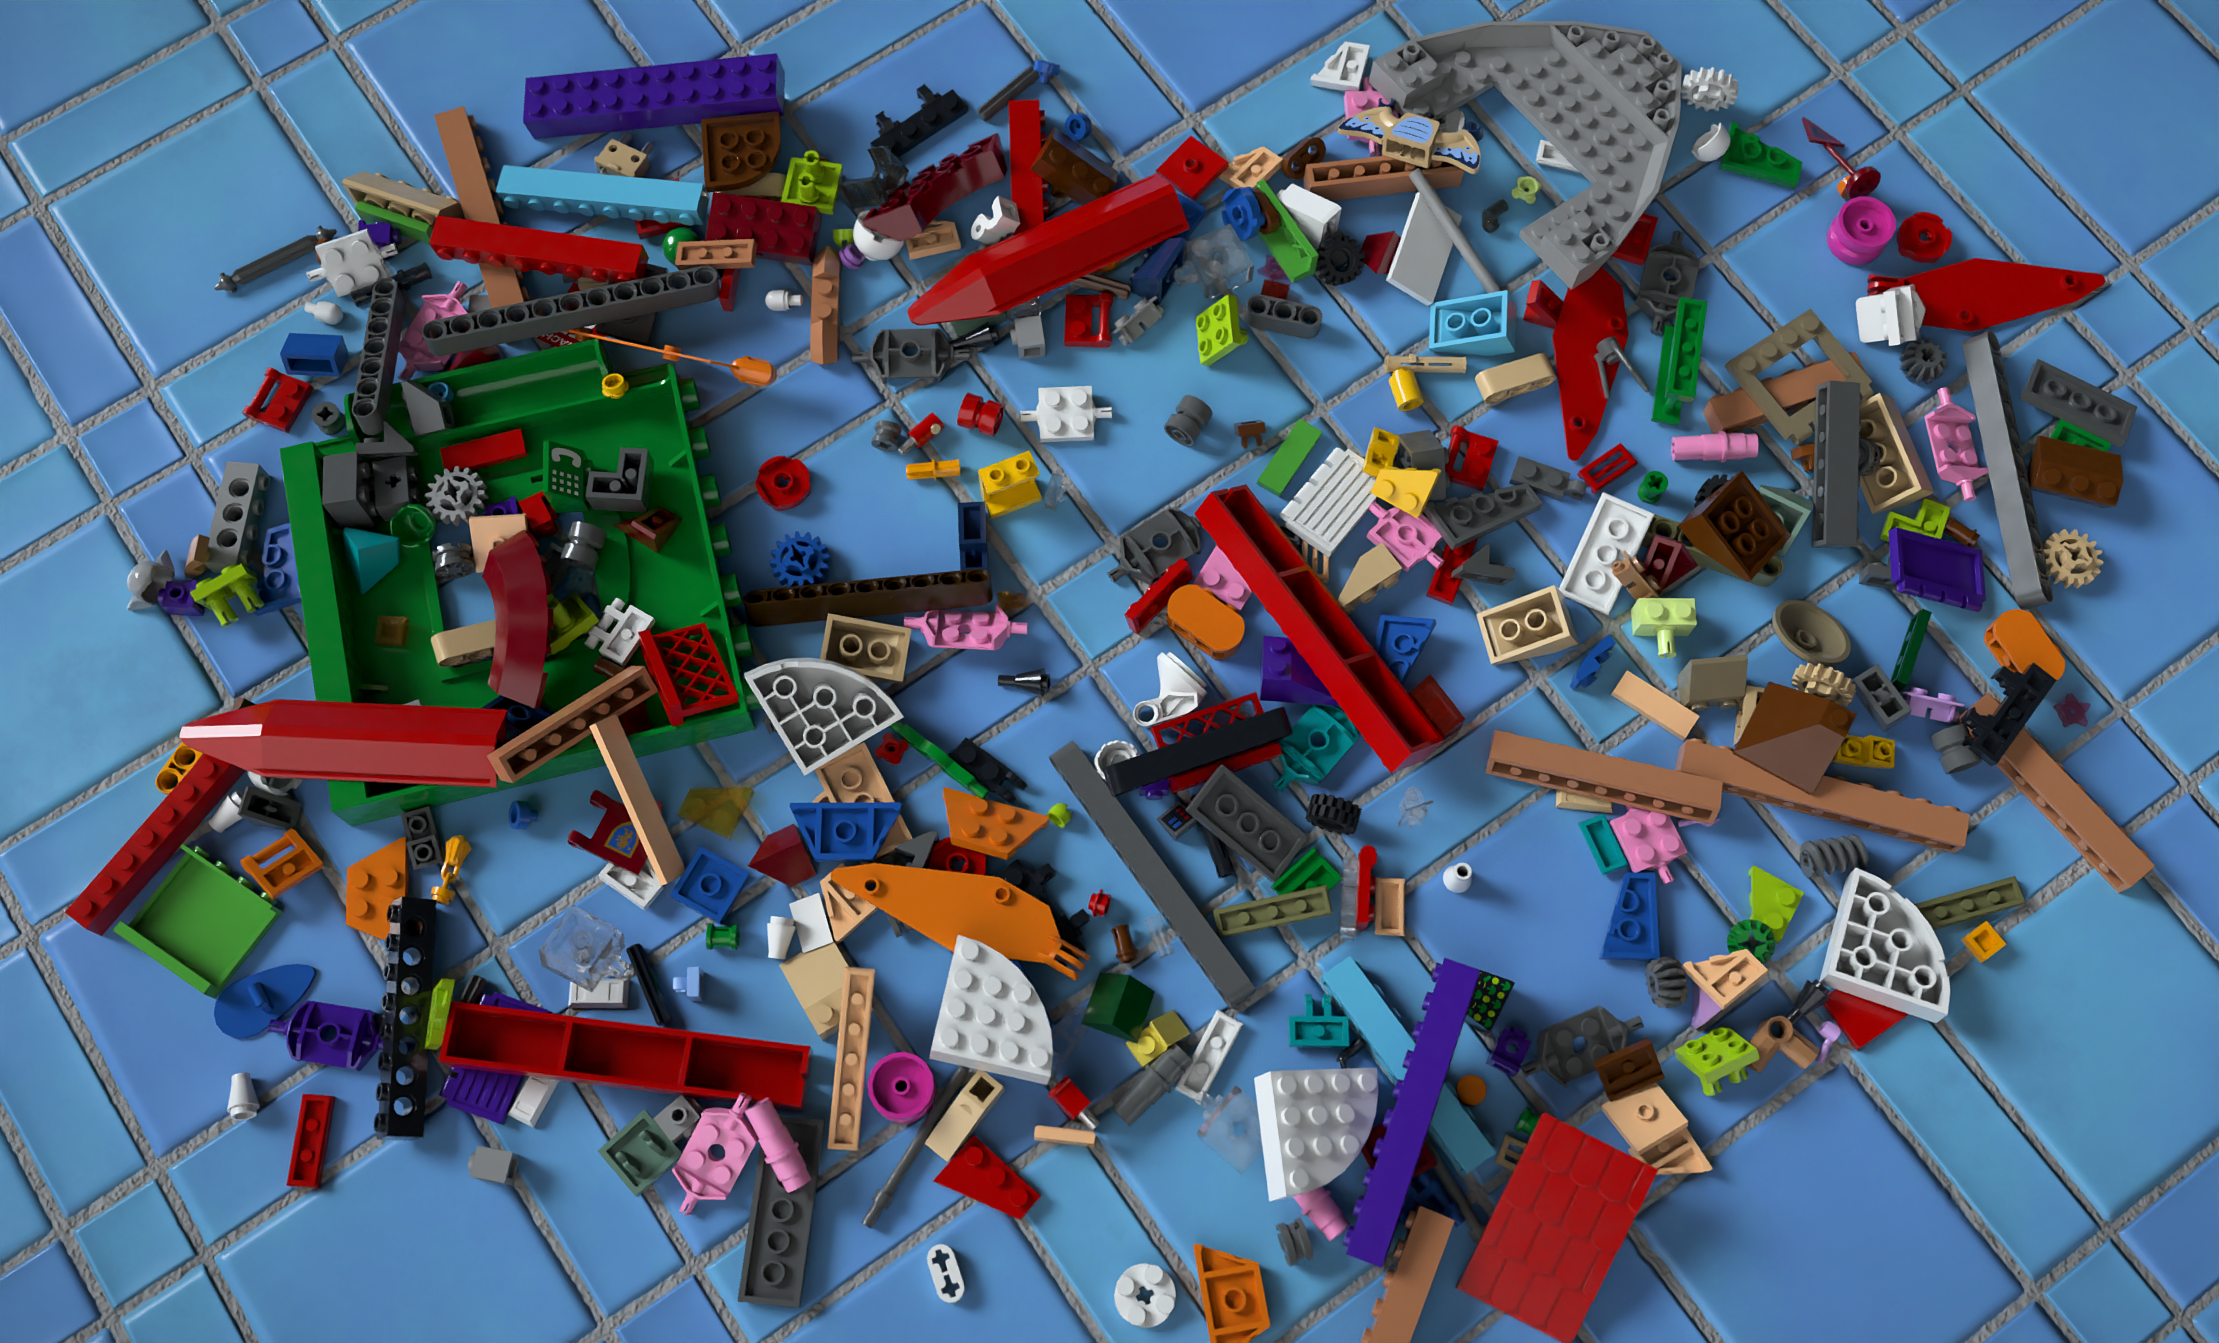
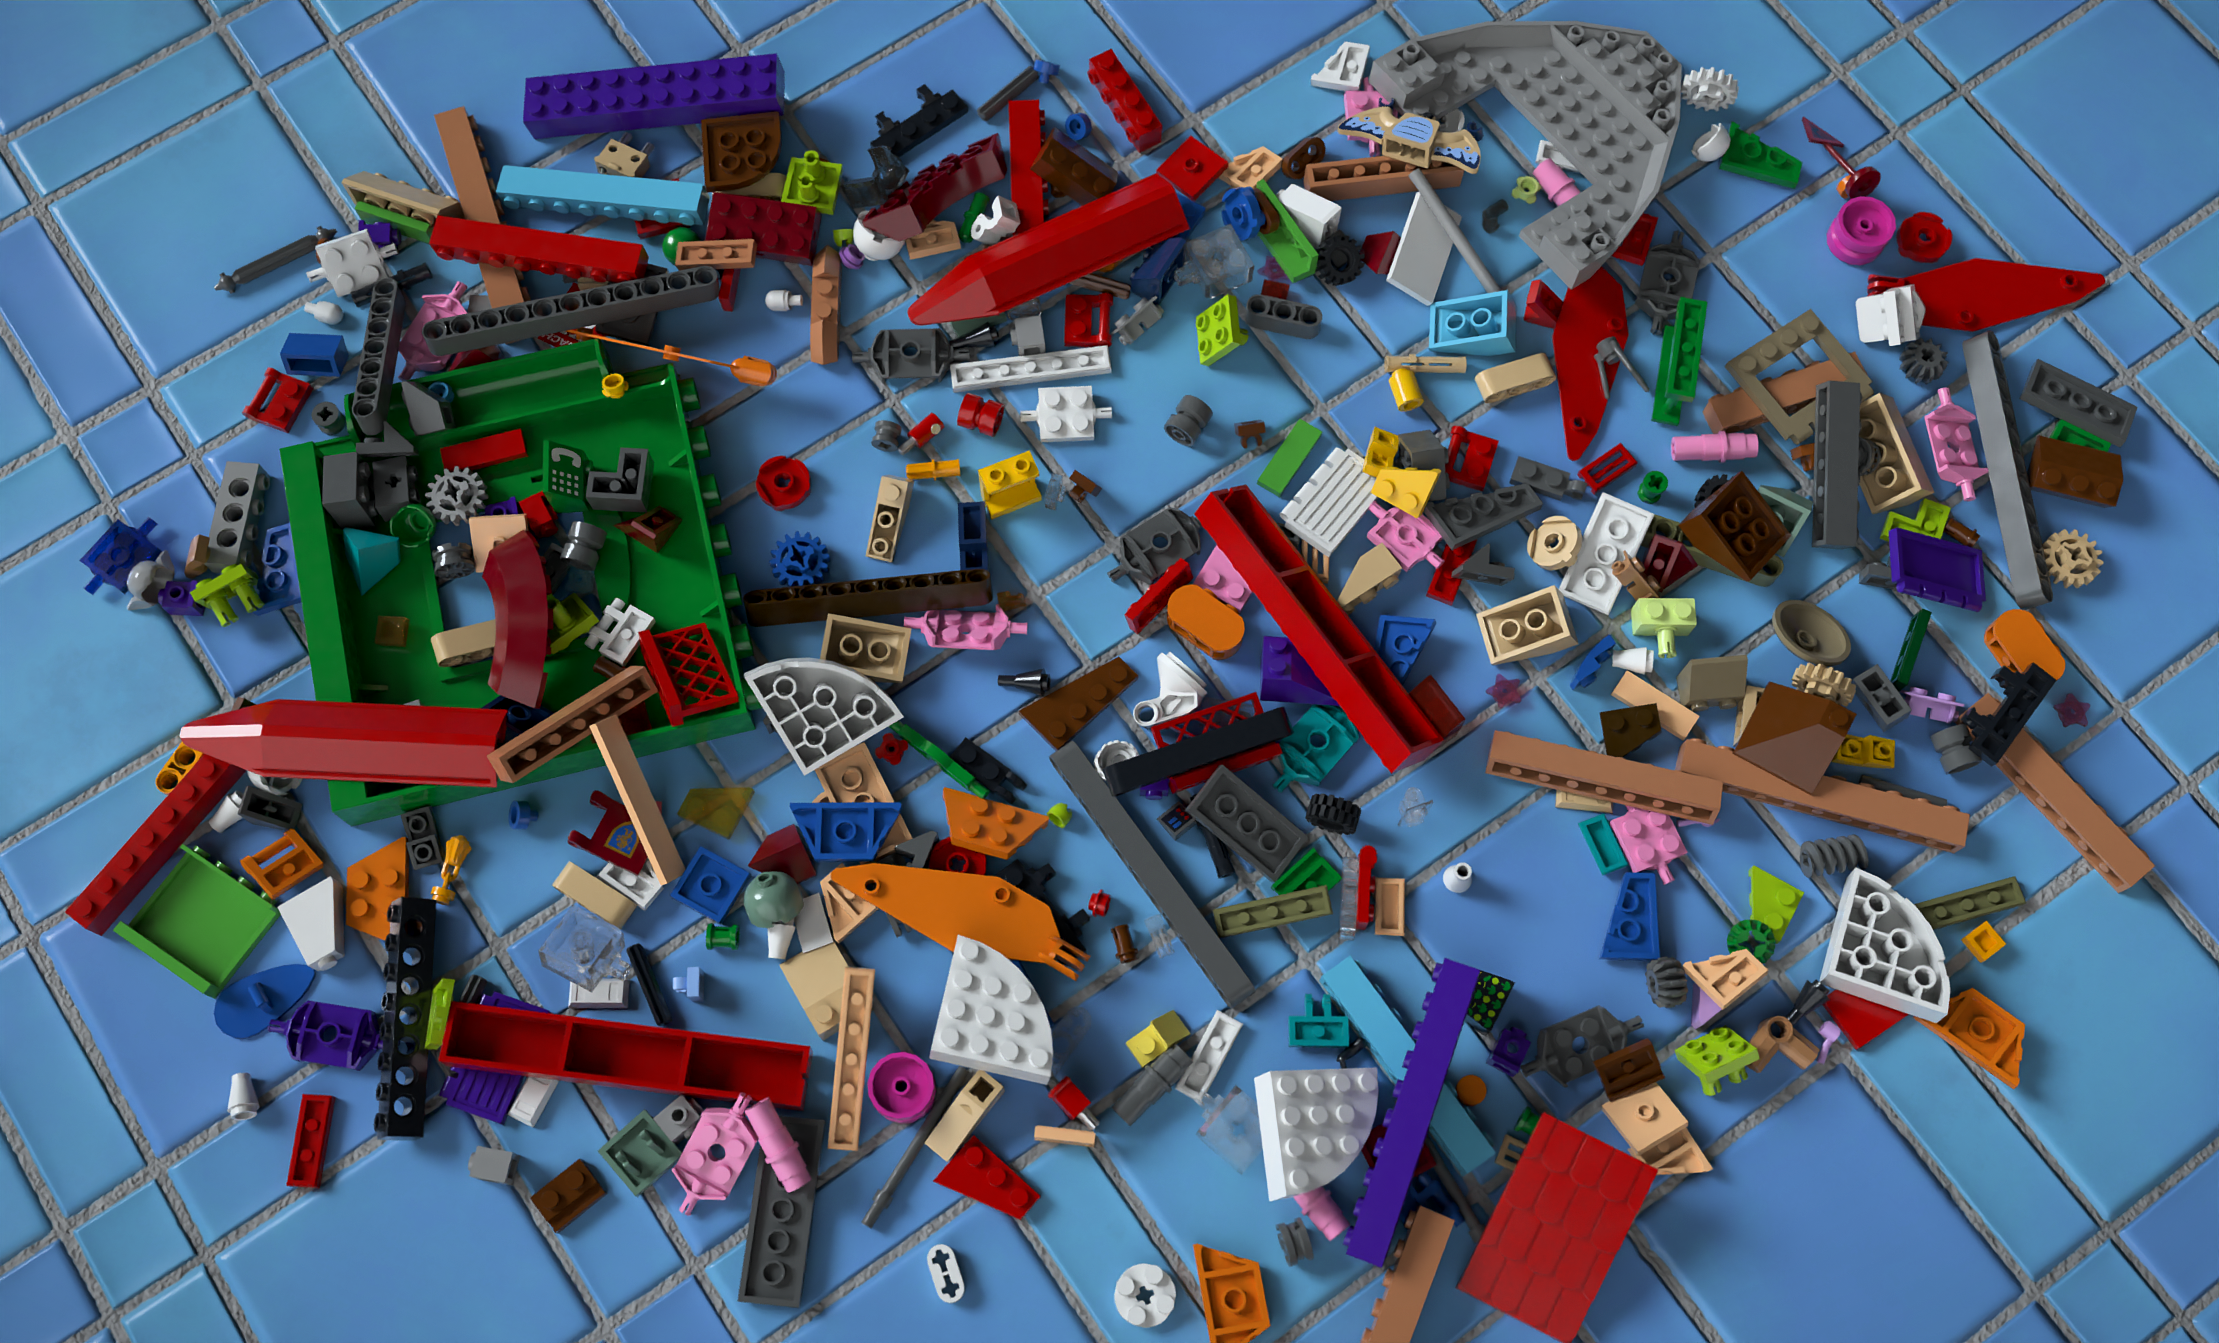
dark green slope [1081,972,1155,1044] -> none
none -> clear blue plate [79,517,162,595]
none -> white slope [277,876,345,971]
none -> reddish brown plate [530,1158,607,1234]
none -> tan beam [552,861,637,930]
none -> sand green cylinder [743,871,804,928]
none -> tan slope [865,474,915,562]
none -> white tile [950,345,1112,393]
none -> green axle [958,192,990,243]
none -> reddish brown wing [1019,657,1138,751]
none -> reddish brown tile [1069,470,1102,503]
none -> red brick [1087,49,1162,153]
none -> clear pink plate [1486,674,1521,709]
none -> tan plate [1527,516,1582,570]
none -> bright pink piece [1533,158,1581,206]
none -> dark brown wing [1599,703,1662,758]
none -> white cone [1612,647,1654,675]
none -> dark grey bar [1859,775,1947,807]
none -> orange wing [1913,988,2025,1090]

